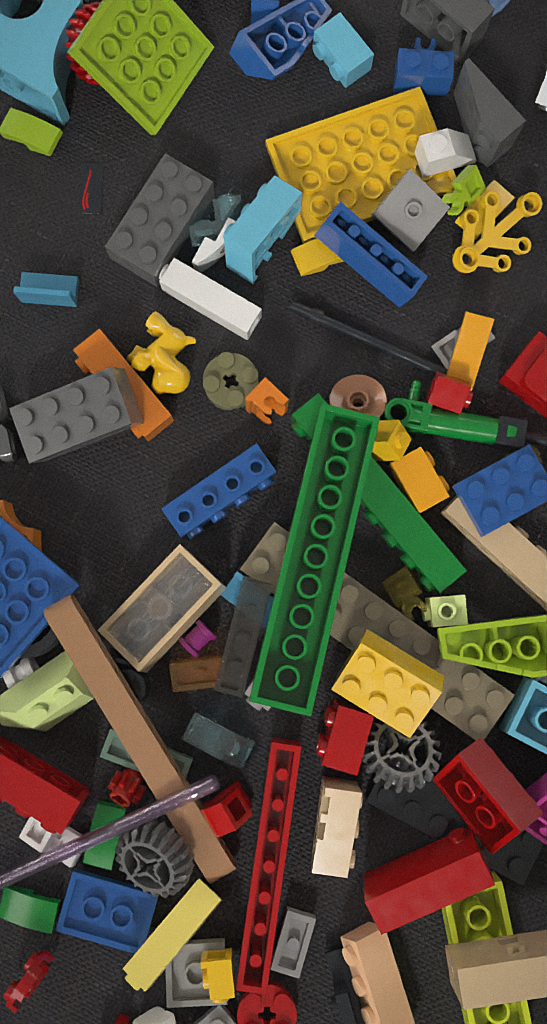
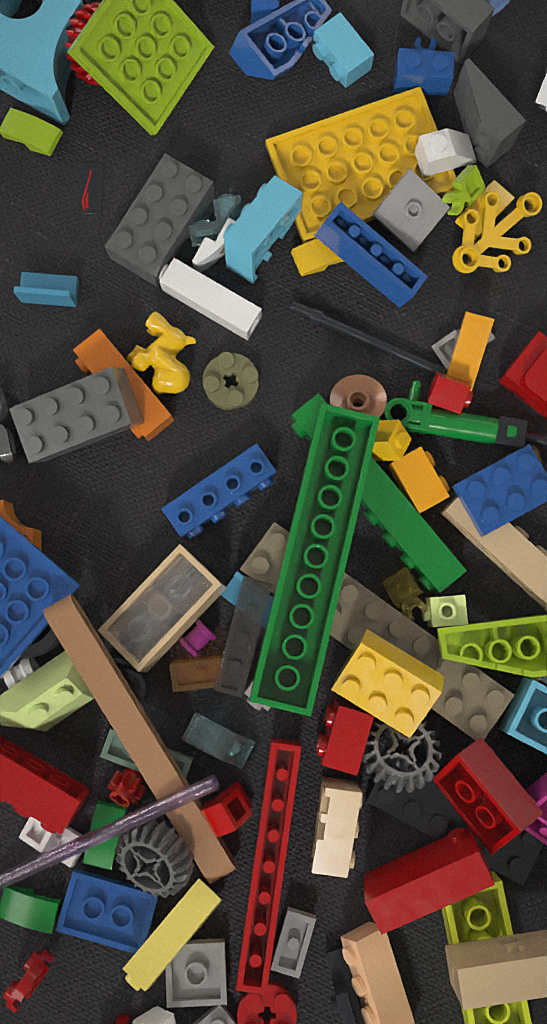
yellow brick [200,948,236,1003] -> none
orange hinge [245,377,289,424] -> none

